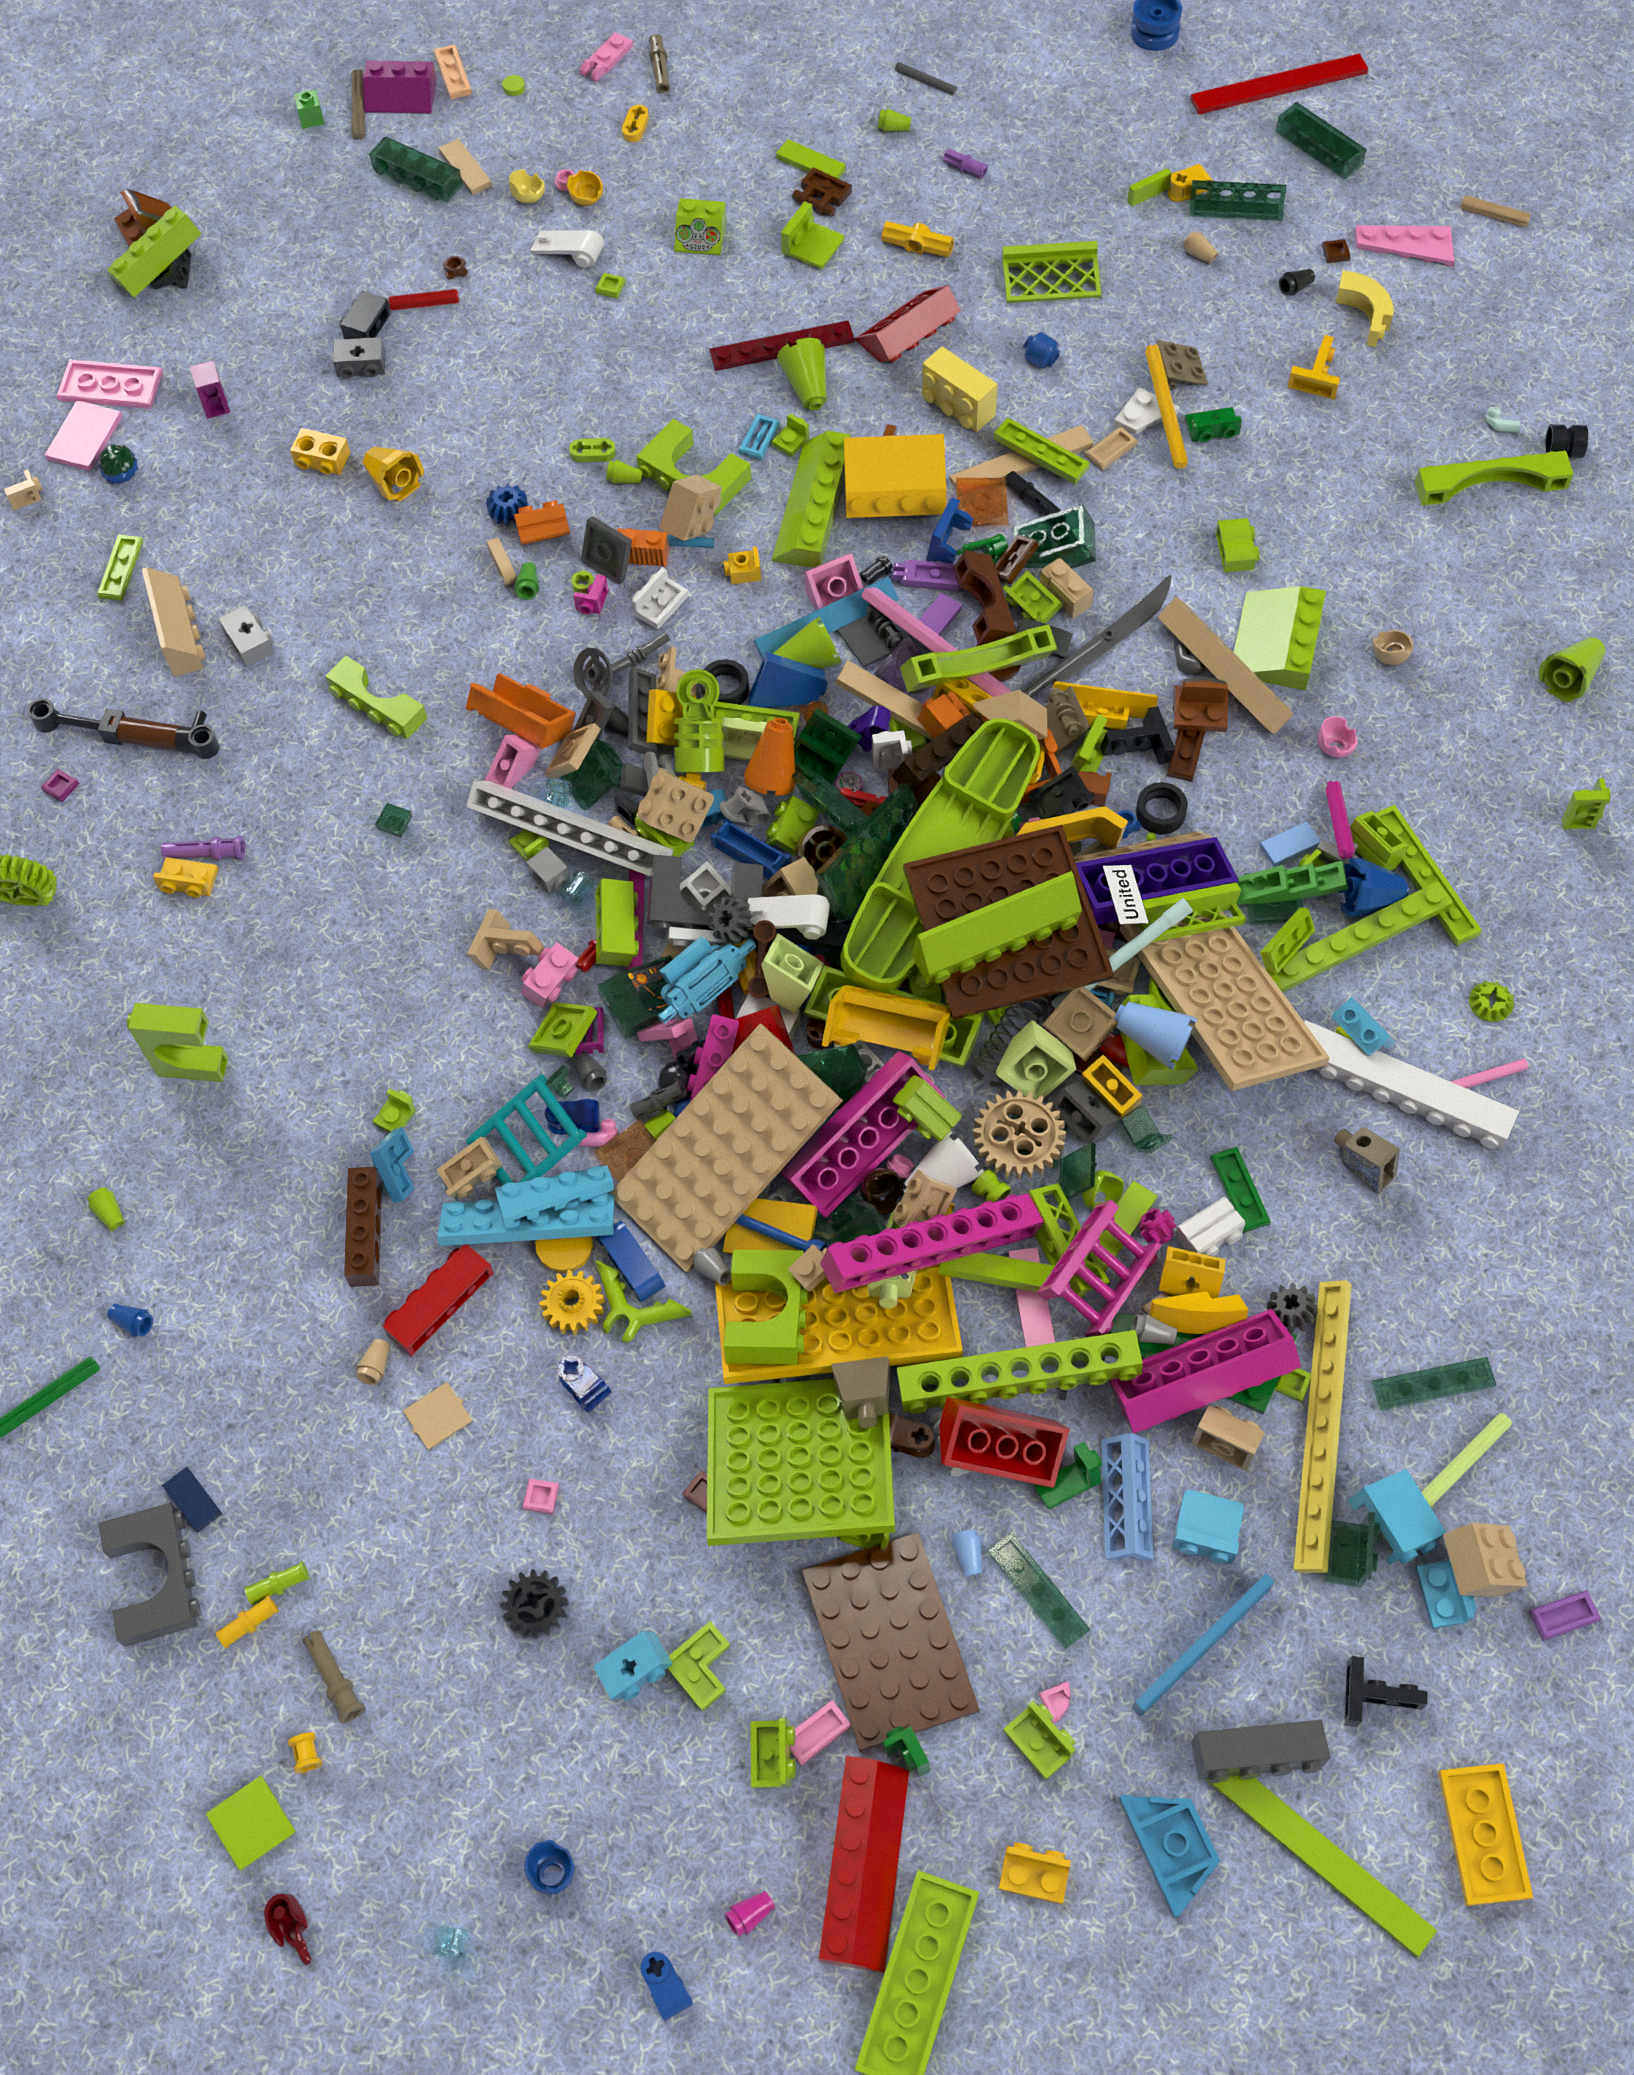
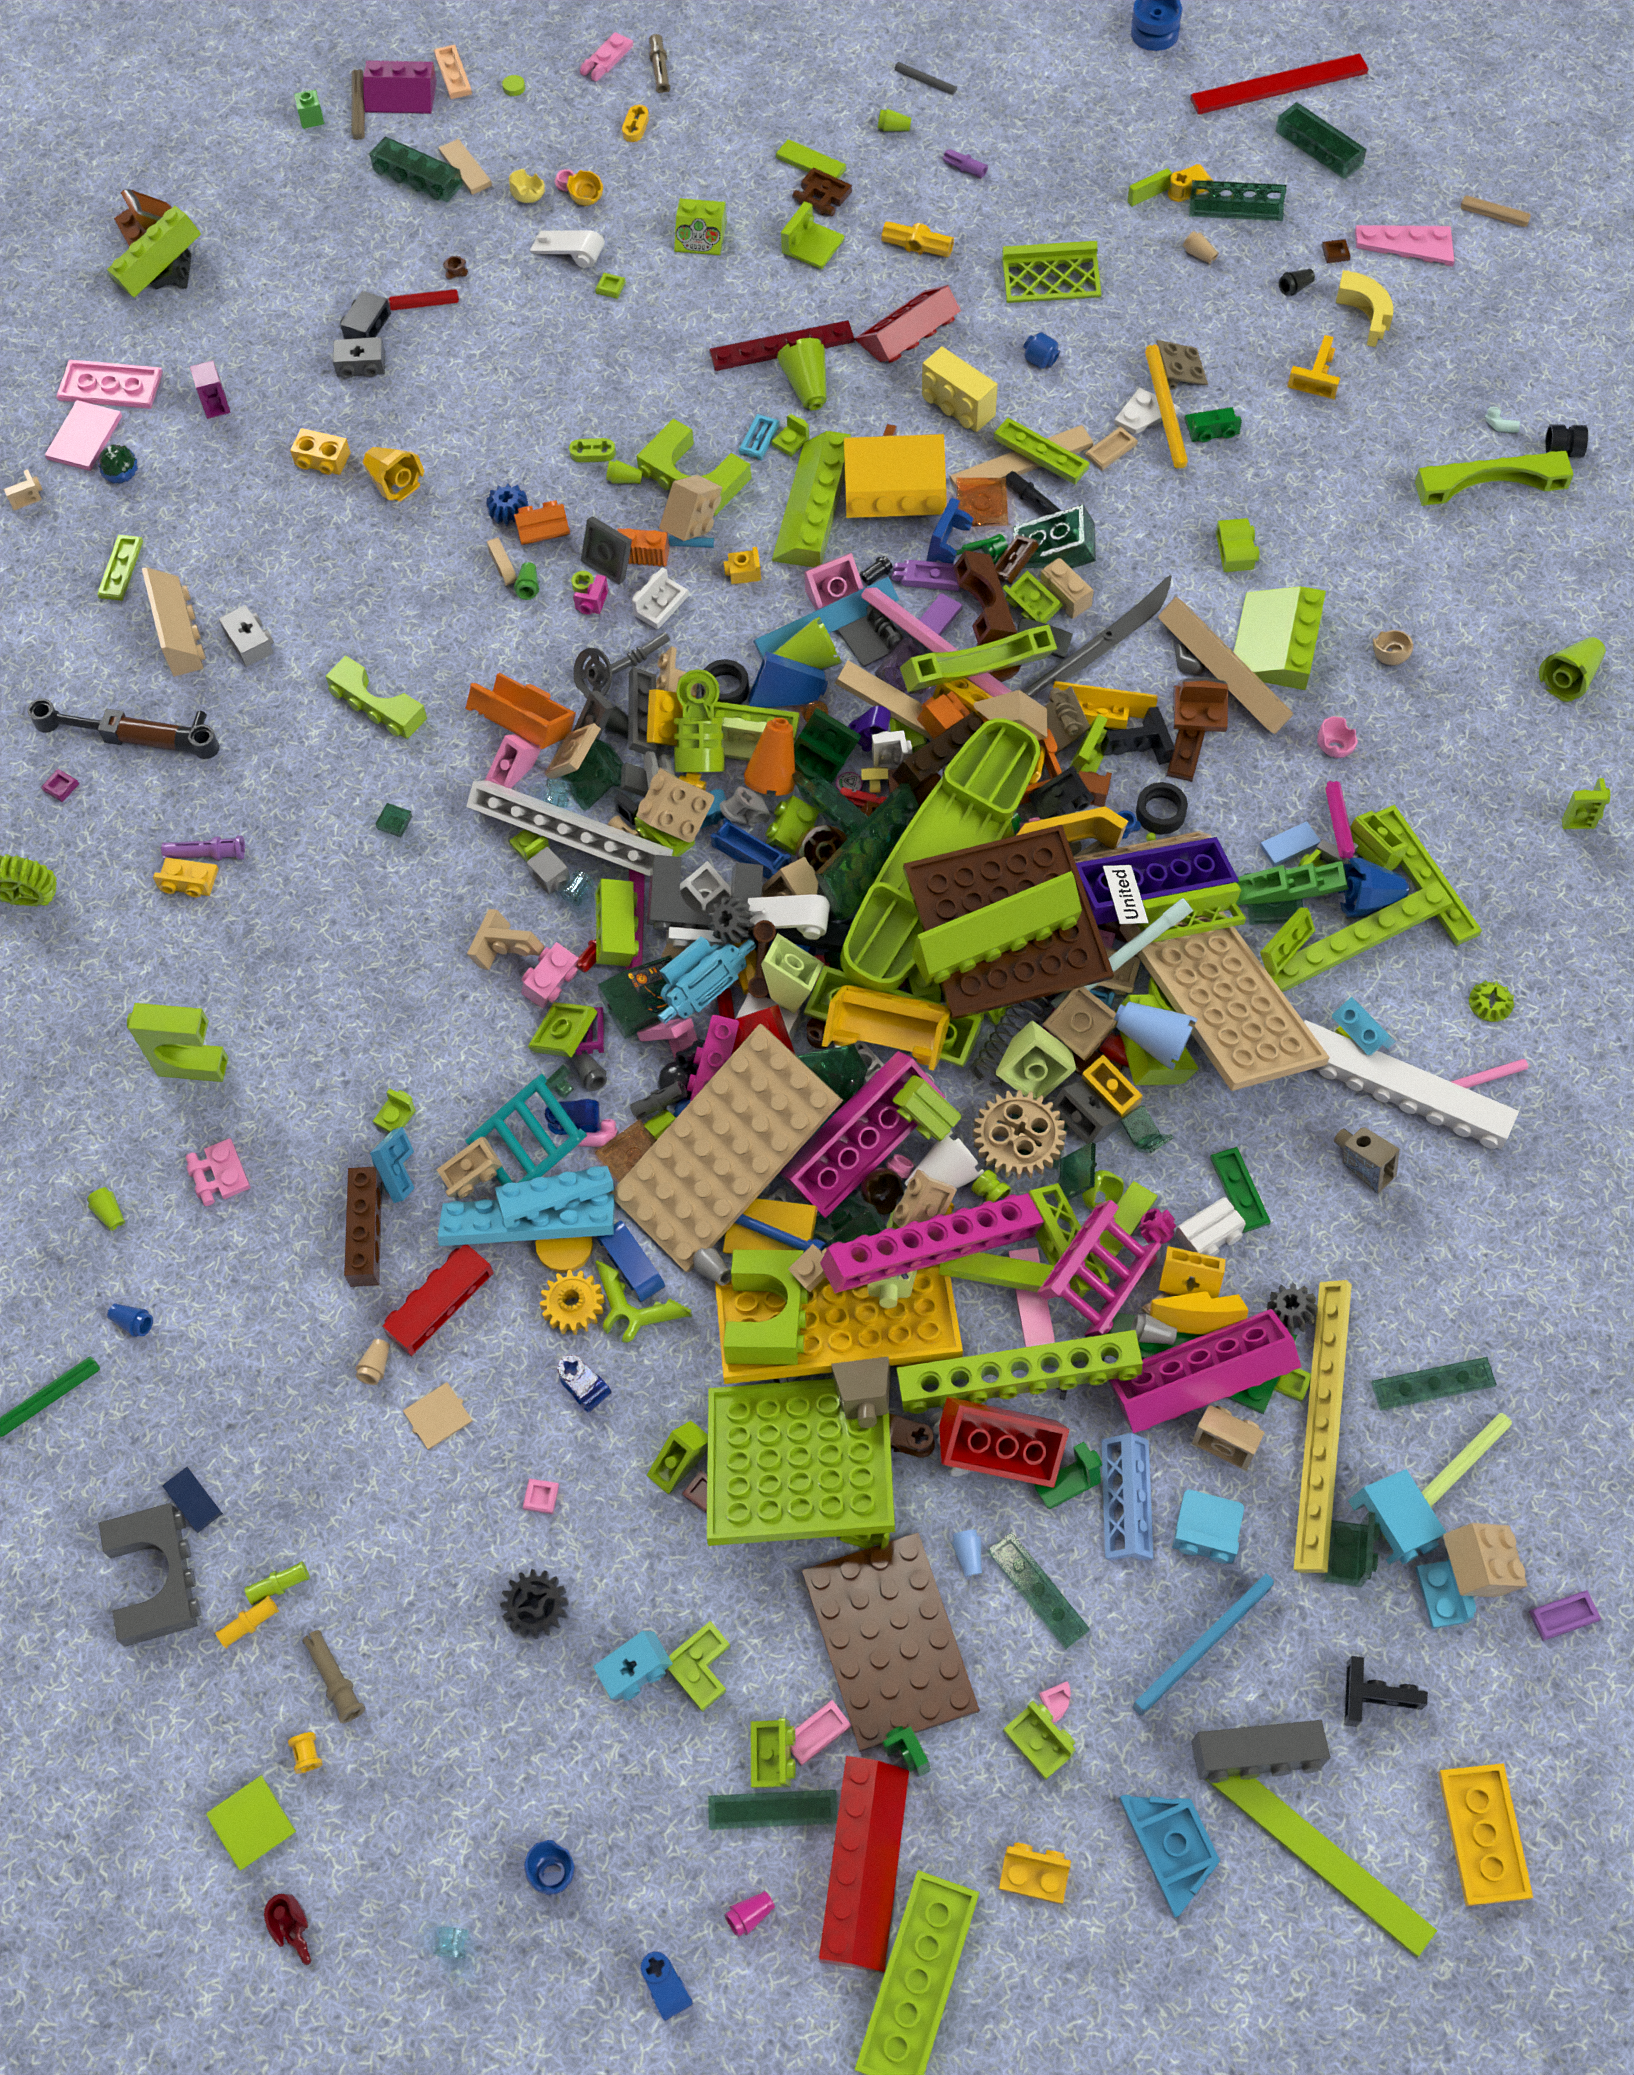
none -> bright pink plate [186,1138,251,1206]
none -> lime slope [646,1420,708,1494]
none -> clear green tile [708,1789,838,1830]
none -> light yellow tile [861,767,888,793]

